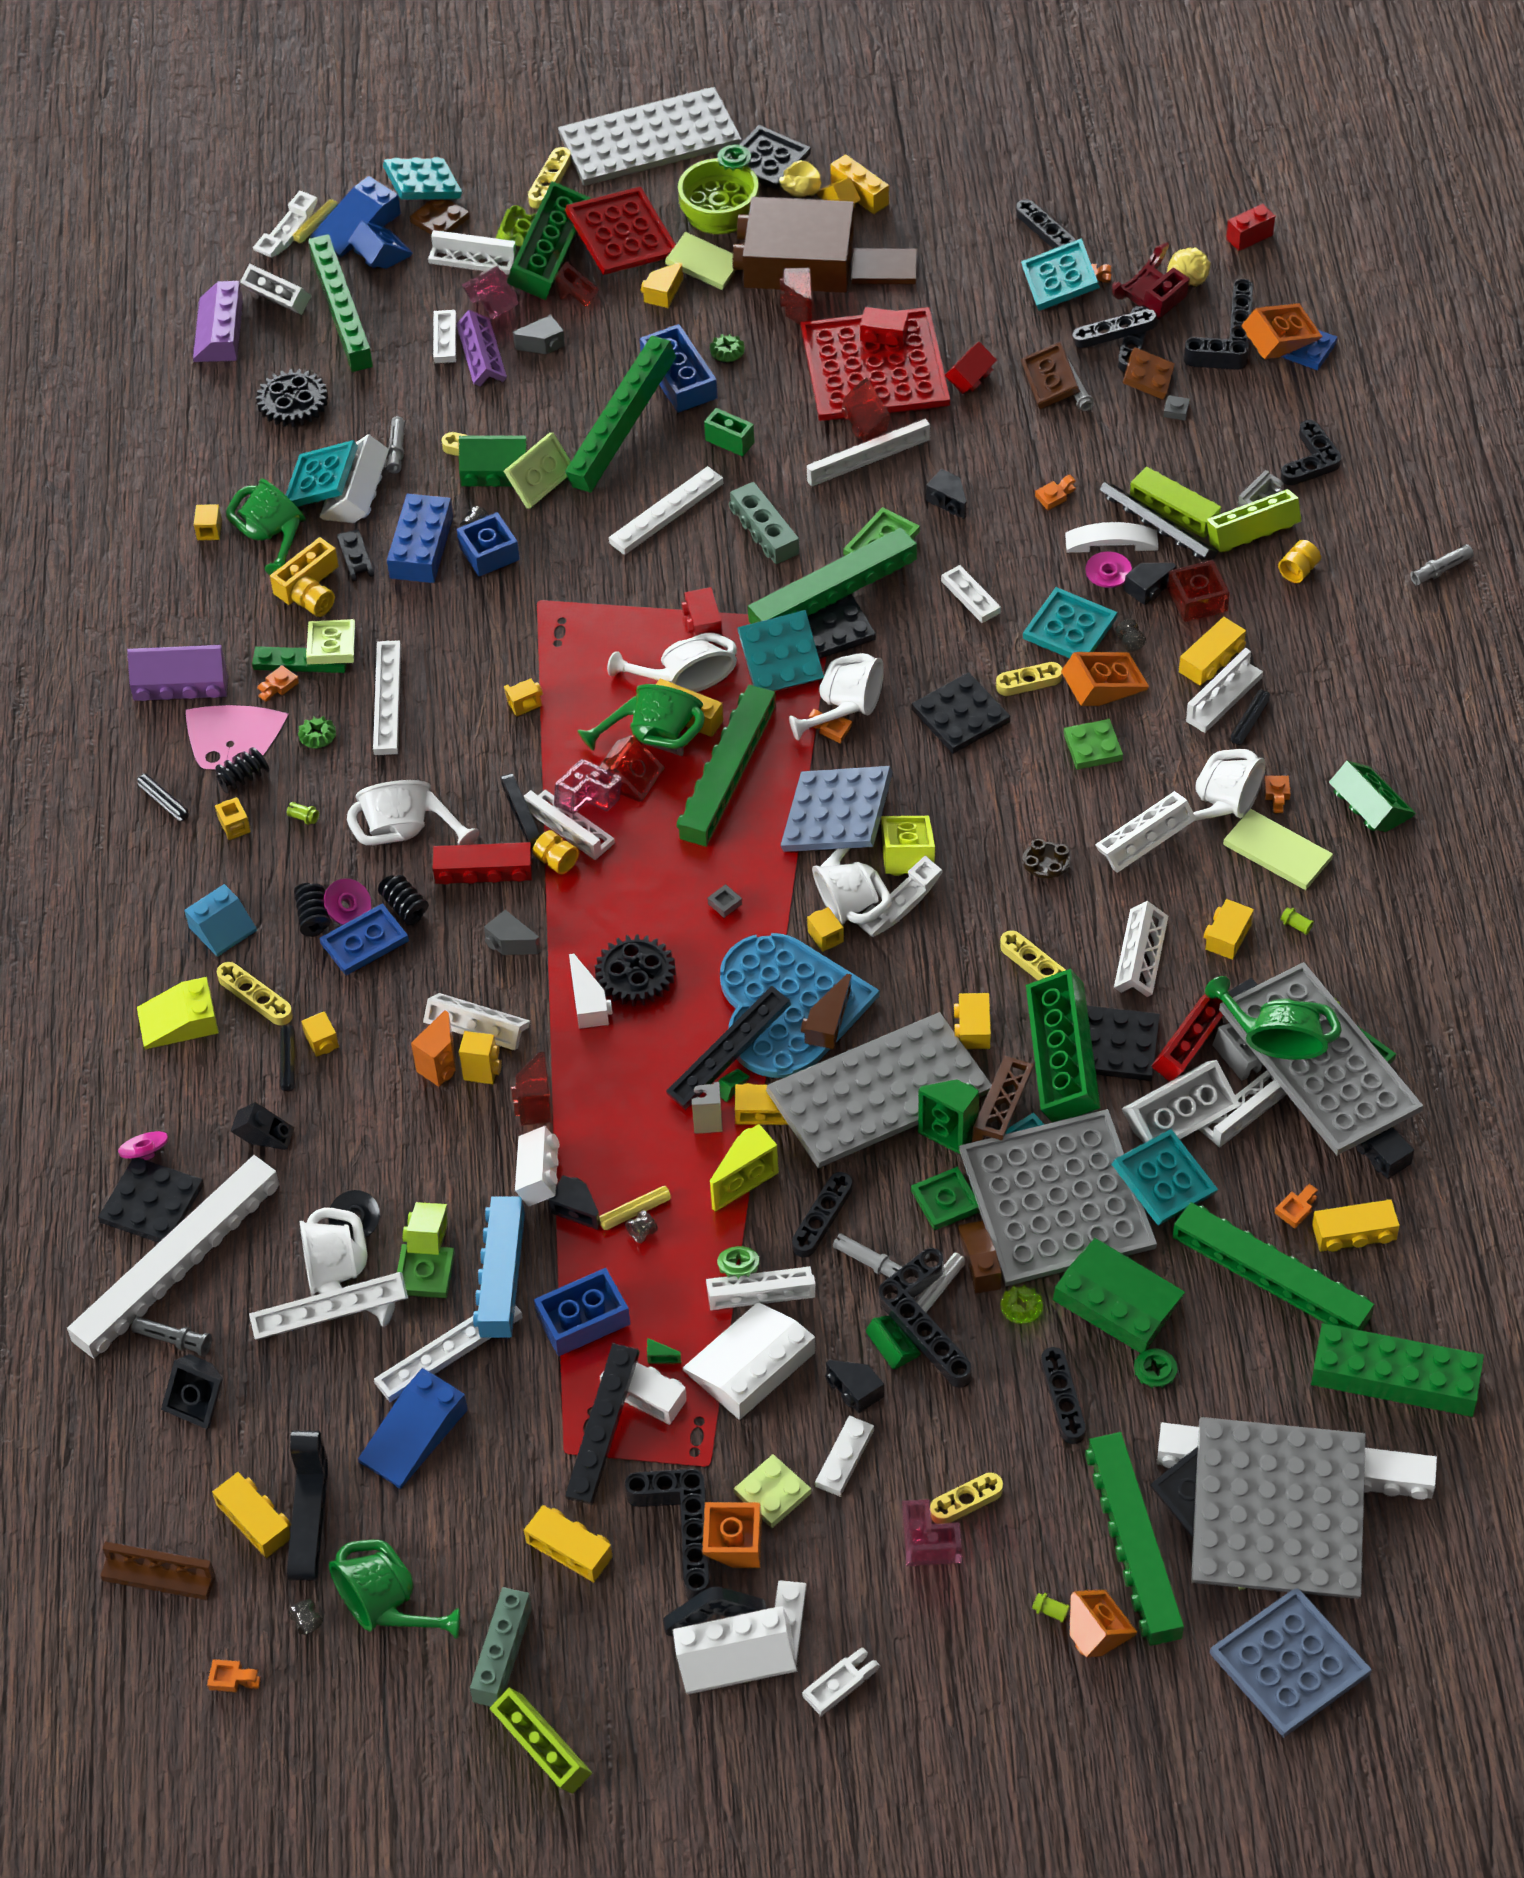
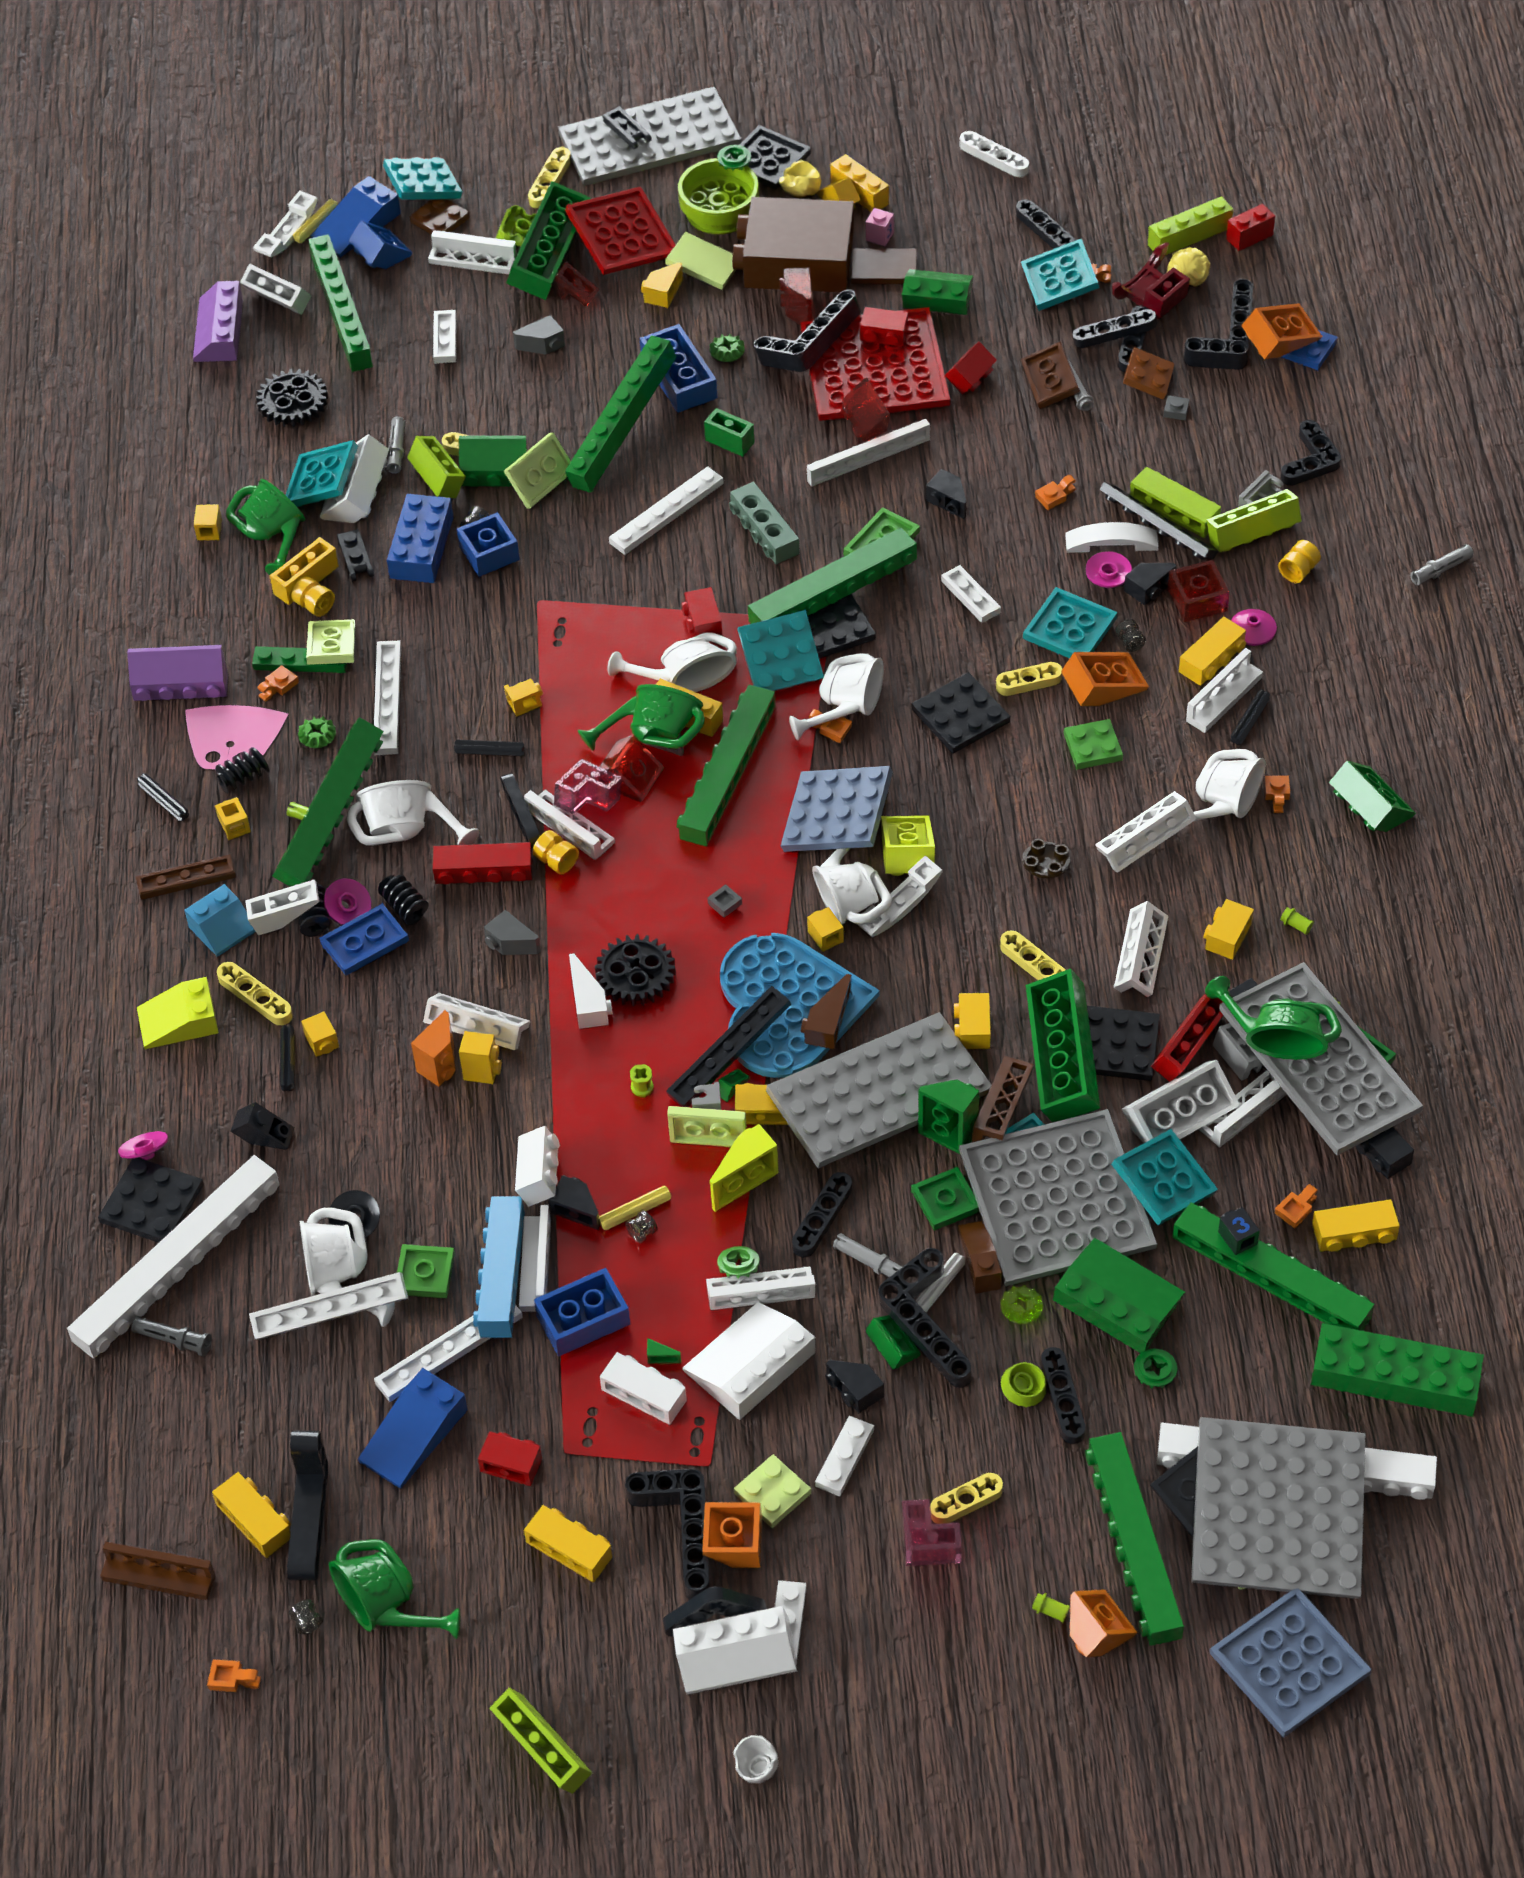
black slope [161,1354,223,1429] -> none
lime brick [403,1202,448,1255] -> none
medium lavender fence [457,310,507,386] -> none
clear pink brick [461,266,519,319] -> none
sand green brick [470,1587,532,1706] -> none
clear red slope [511,1052,552,1125] -> none
black plate [565,1343,640,1505] -> none
white hinge [802,1648,880,1716] -> none
yellowish green tile [1223,809,1333,890] -> none
none -> reddish brown tile [136,854,236,900]
none -> white slope [245,880,319,935]
none -> green brick [272,717,384,887]
none -> lime brick [407,436,466,498]
none -> black axle [454,739,525,756]
none -> red brick [478,1431,542,1486]
none -> white fence [519,1205,551,1312]
none -> hinge [603,106,652,149]
none -> lime bush [630,1064,654,1097]
none -> yellowish green tile [667,1106,747,1147]
none -> white hair [733,1735,778,1784]
none -> black beam [754,290,861,372]
none -> bright pink brick [866,208,894,246]
none -> green slope [902,269,973,315]
none -> white beam [960,131,1029,177]
none -> lime hat [1001,1362,1047,1407]
none -> lime brick [1148,196,1233,255]
none -> black brick [1218,1207,1260,1255]
none -> dark pink dish [1231,609,1277,646]

